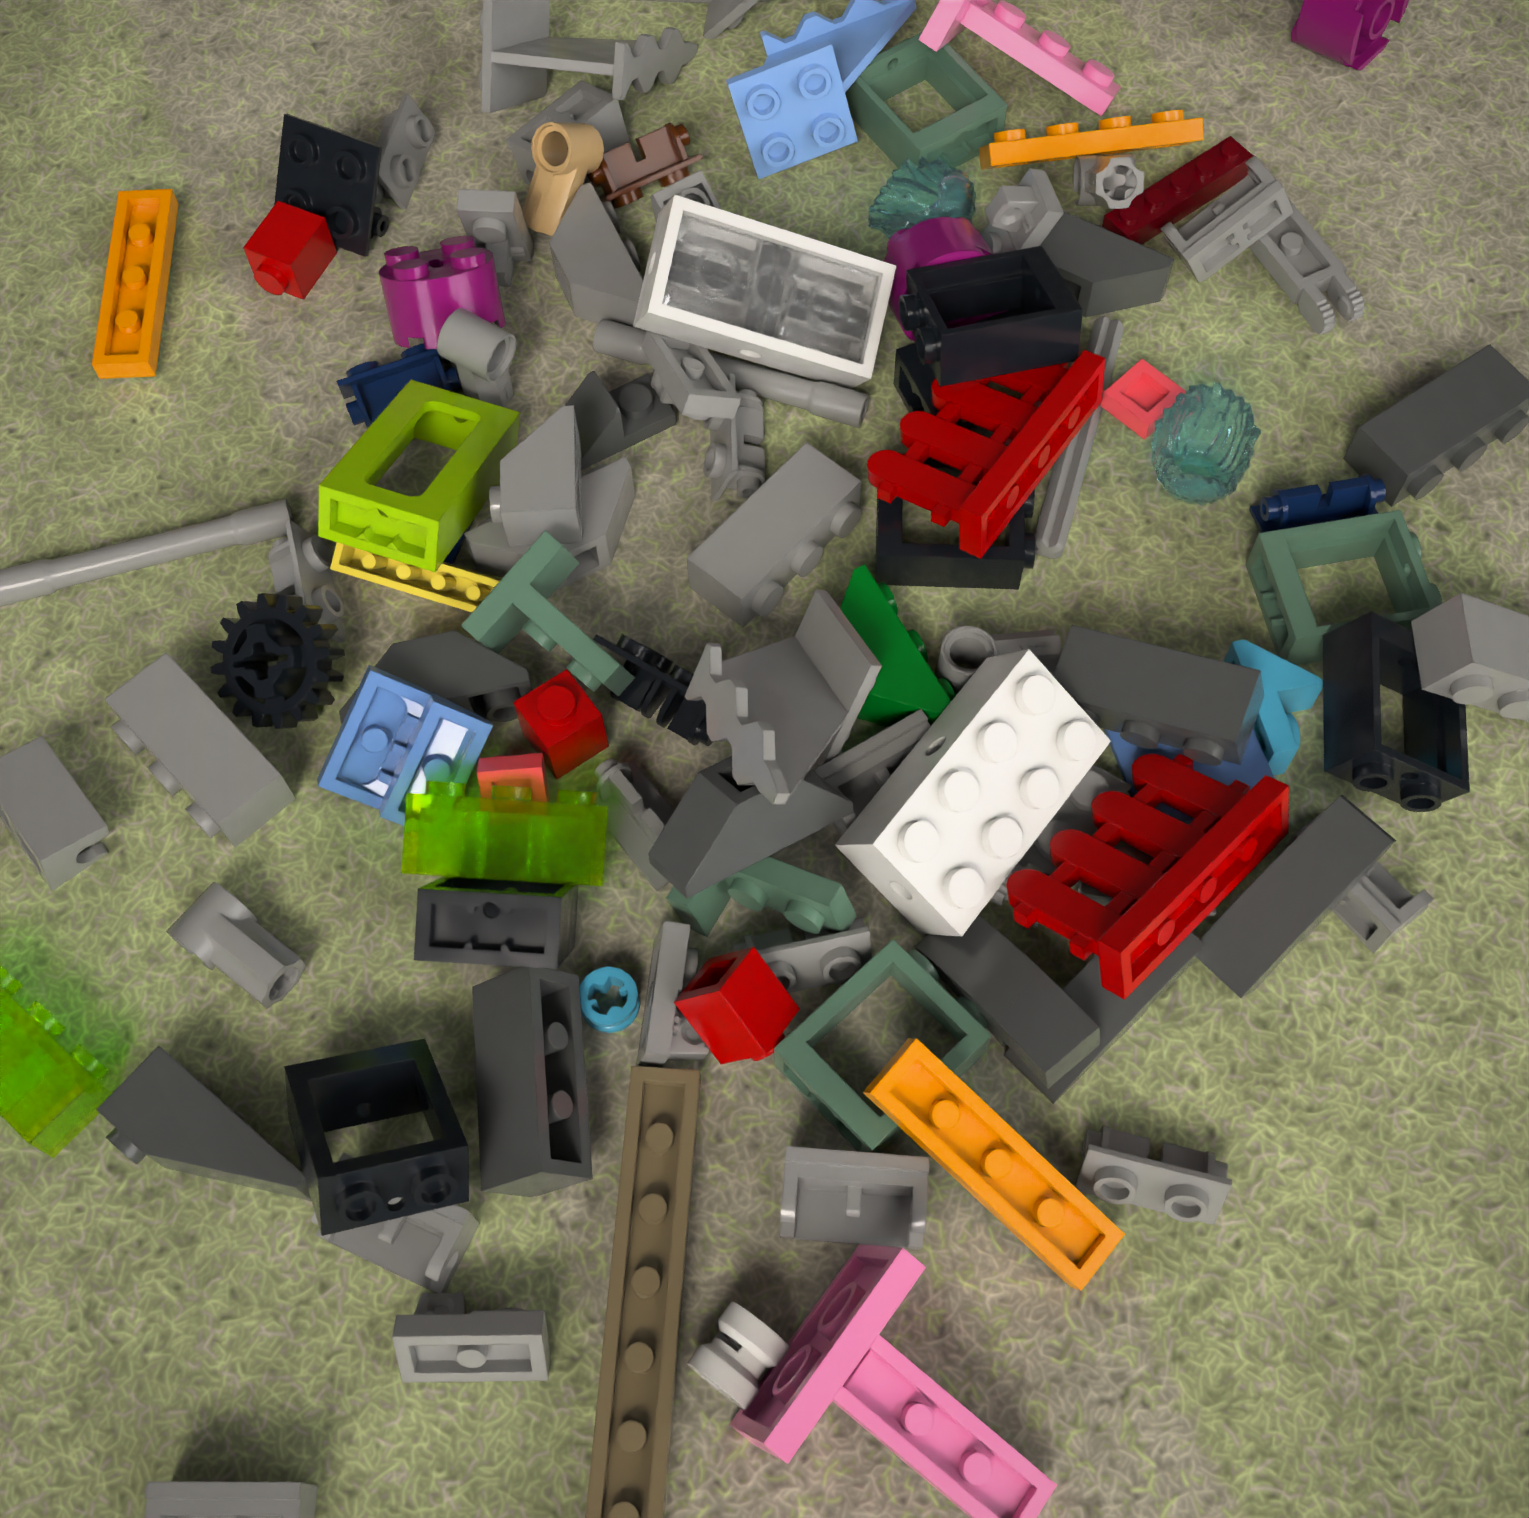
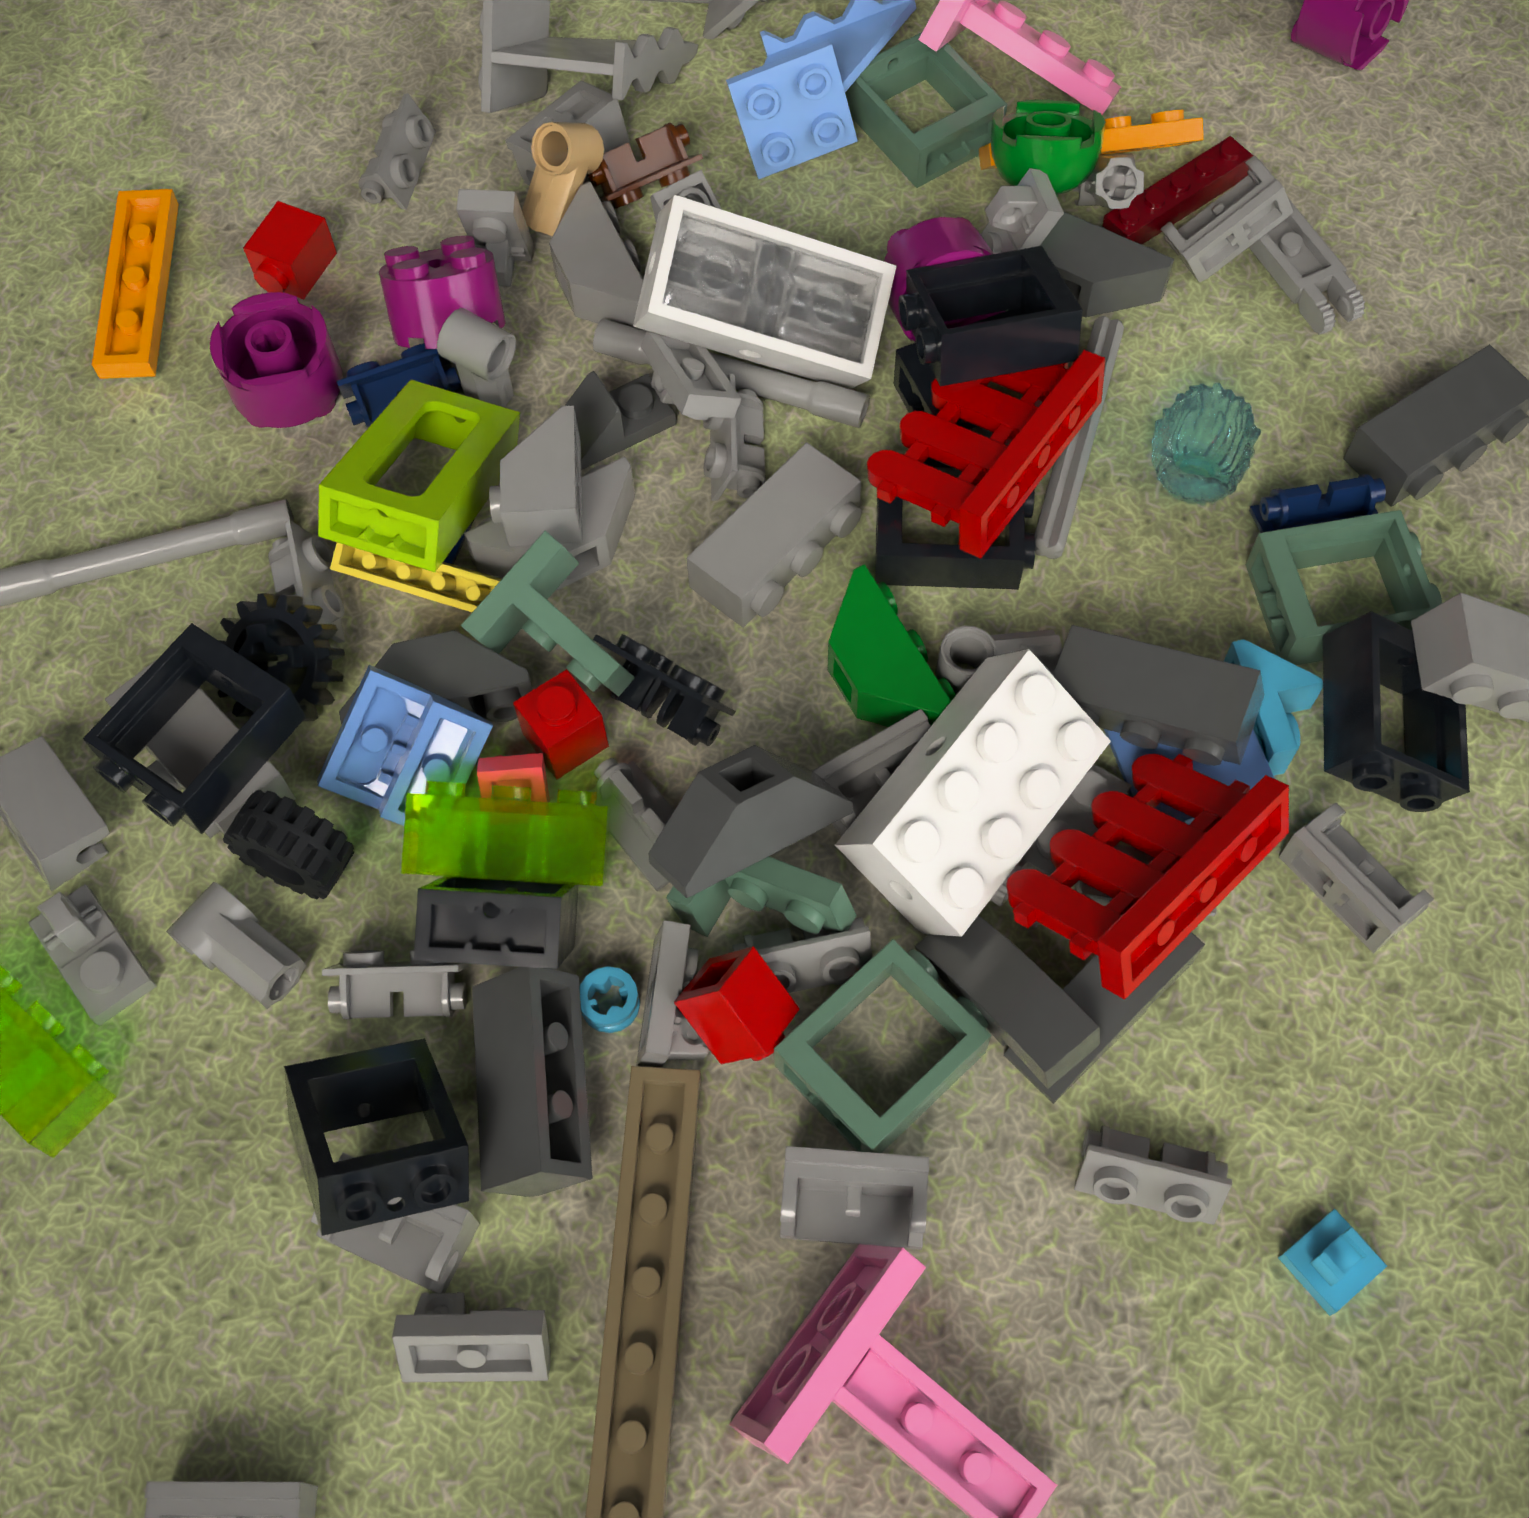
dark grey slope [96,1046,311,1201] -> none
black hinge [274,114,389,257] -> none
light grey piece [685,589,882,805] -> none
white wheel [687,1302,790,1411] -> none
light orange plate [863,1038,1125,1291] -> none
clear light blue hair [867,157,976,239] -> none
coral tile [1100,359,1187,440] -> none
dark grey slope [1197,795,1396,998] -> none
none -> light grey hinge [28,884,157,1026]
none -> black window [83,623,306,834]
none -> magenta brick [210,292,343,428]
none -> black tyre [223,790,354,899]
none -> light grey hinge [322,950,469,1020]
none -> green cylinder [991,99,1106,197]
none -> medium azure tile [1278,1209,1387,1316]

